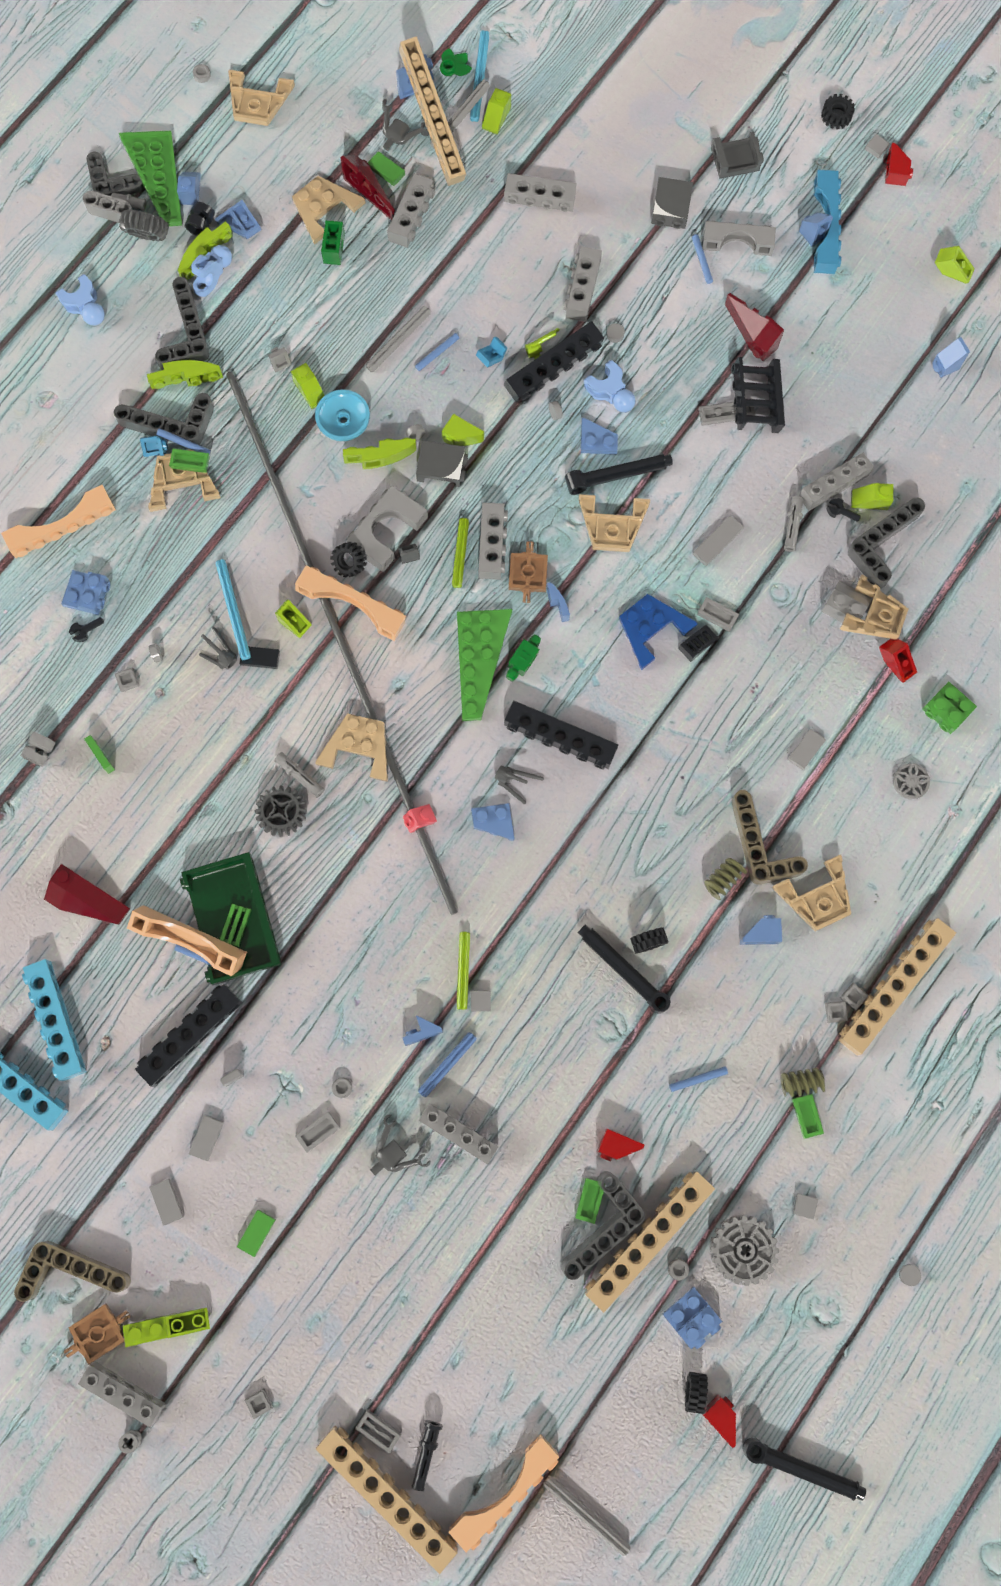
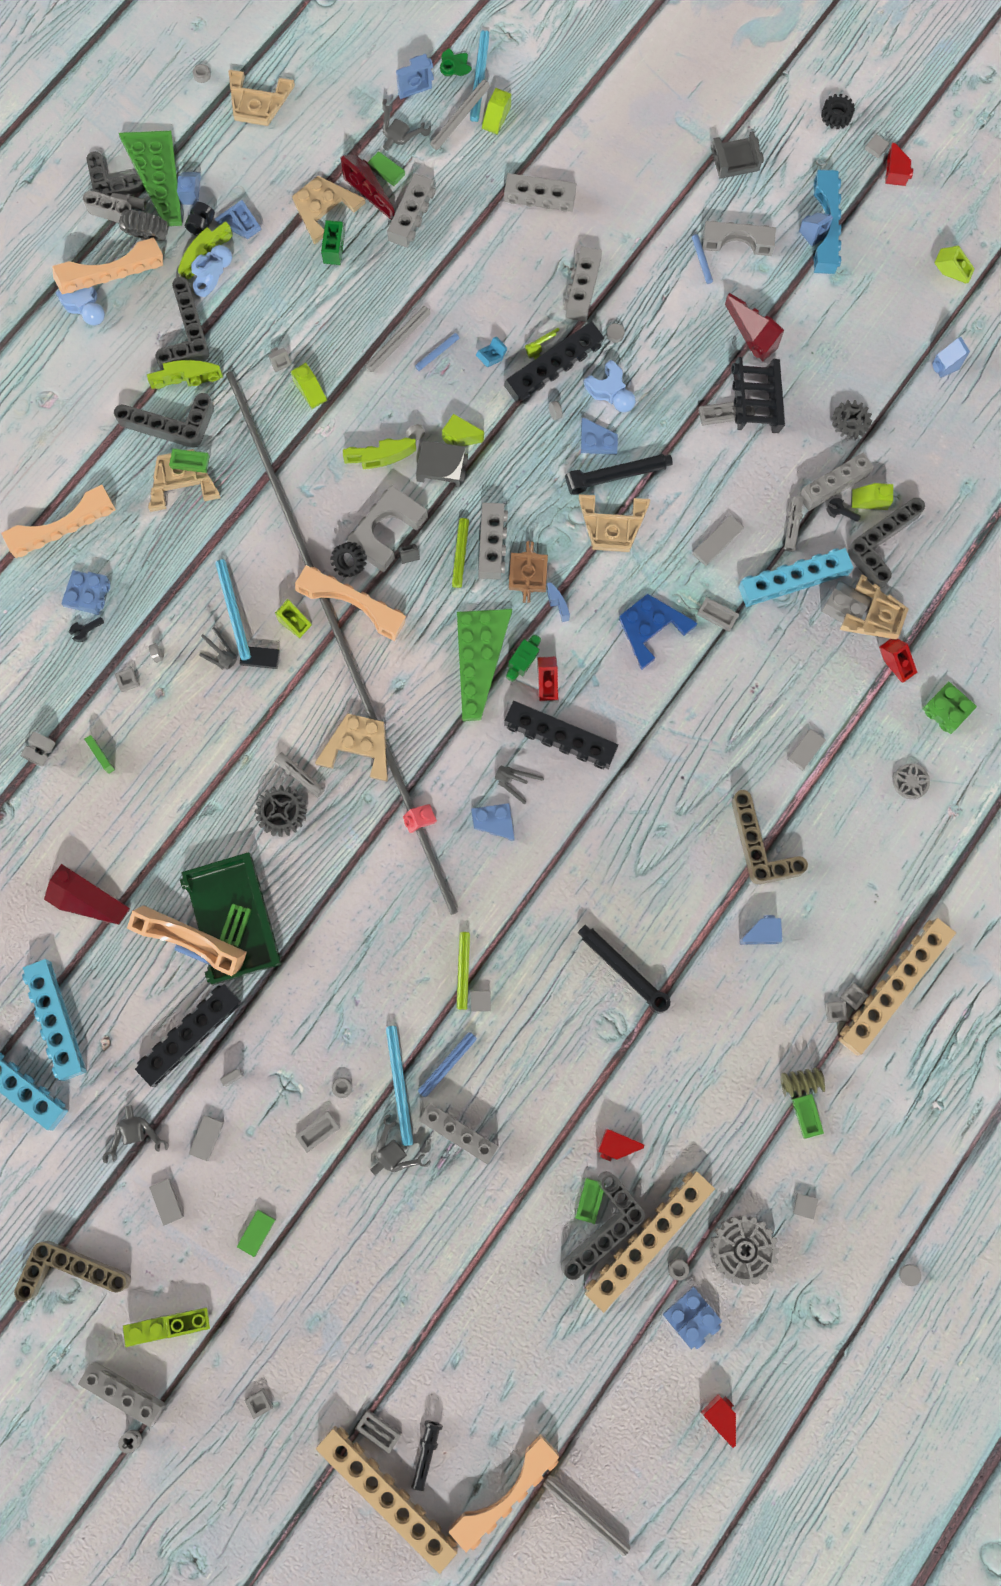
medium nougat plate [64,1303,131,1365] -> none
dark azure bracket [140,435,168,457] -> none
medium blue bar [156,428,211,455] -> none
medium azure dish [315,390,370,441] -> none
tan brick [399,36,466,186] -> none
medium blue slope [402,1015,443,1046] -> none
black tyre [630,927,669,954] -> none
dark grey panel [651,177,693,229] -> none
medium blue bar [669,1066,728,1092] -> none
black slope [678,625,719,662] -> none
black tyre [685,1372,708,1414] -> none
olive piece [704,858,747,900] -> none
black piece [742,1437,866,1501] -> none
tan wing [772,854,851,932] -> none
none -> light nougat arch [52,238,163,294]
none -> dark grey piece [102,1105,169,1164]
none -> medium azure axle [386,1026,413,1146]
none -> red slope [537,656,558,701]
none -> medium azure brick [738,548,854,607]
none -> dark grey gear [832,400,872,439]

